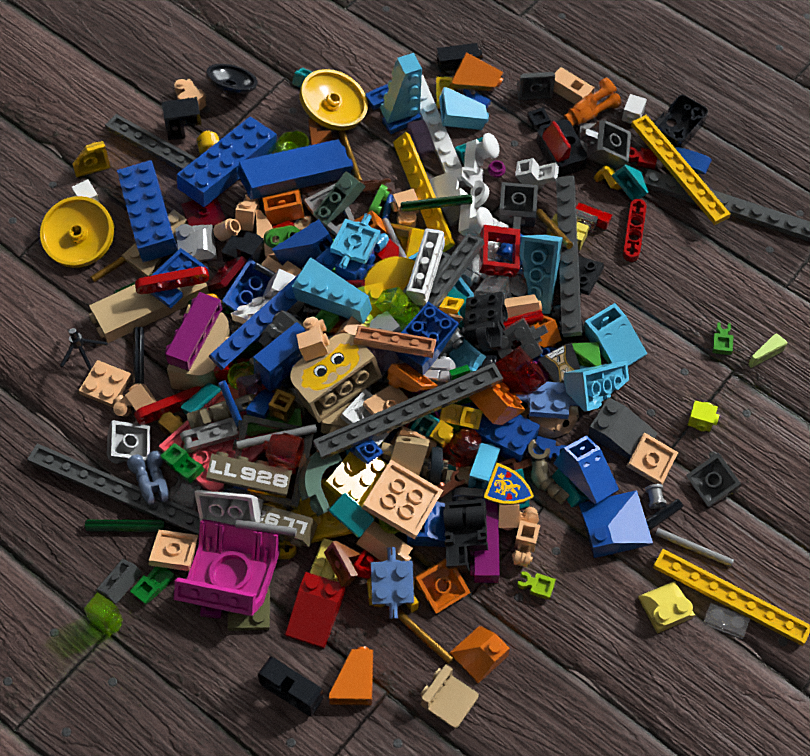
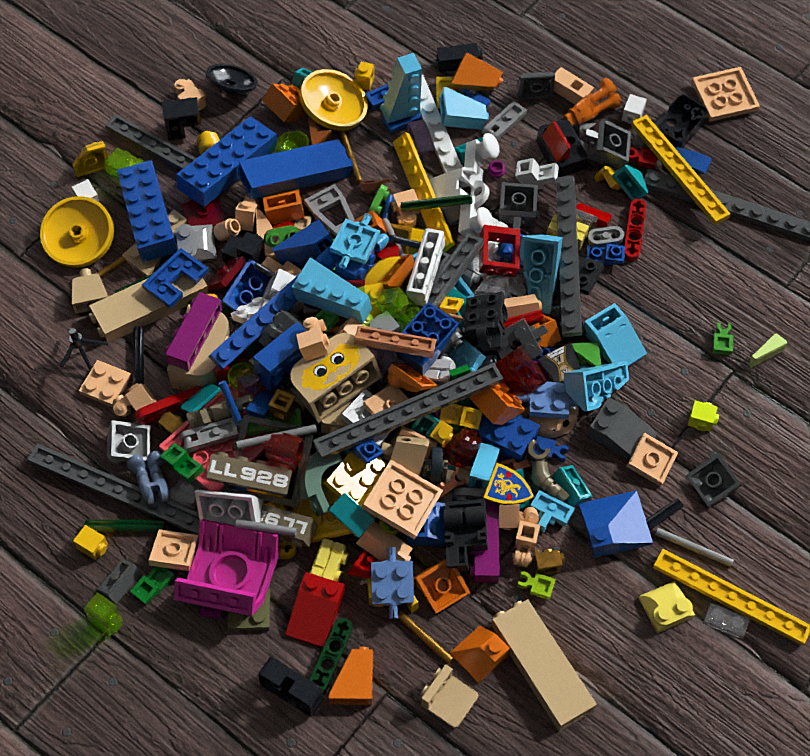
red beam [135,266,209,295] -> none
sand green slope [313,172,366,226] -> none
dark orange slope [324,541,360,587] -> none
black plate [527,107,551,129] -> none
pearl gold bar [536,209,573,249] -> none
blue slope [554,435,619,505] -> none
light grey bush [645,484,667,509] -> none
none -> tan torso [72,268,108,314]
none -> yellow brick [73,525,108,560]
none -> clear neon green slope [104,148,145,179]
none -> orange slope [262,83,307,123]
none -> dark green beam [310,618,353,694]
none -> yellow brick [354,62,374,91]
none -> orange slope [380,254,414,295]
none -> black bar [389,235,421,249]
none -> light grey plate [482,101,527,142]
none -> tan brick [492,600,597,731]
none -> medium azure hinge [530,490,575,533]
none -> pearl gold brick [533,549,565,575]
none -> blue slope [586,244,625,265]
none -> light grey plate [587,226,624,247]
none -> light nougat plate [692,67,760,122]

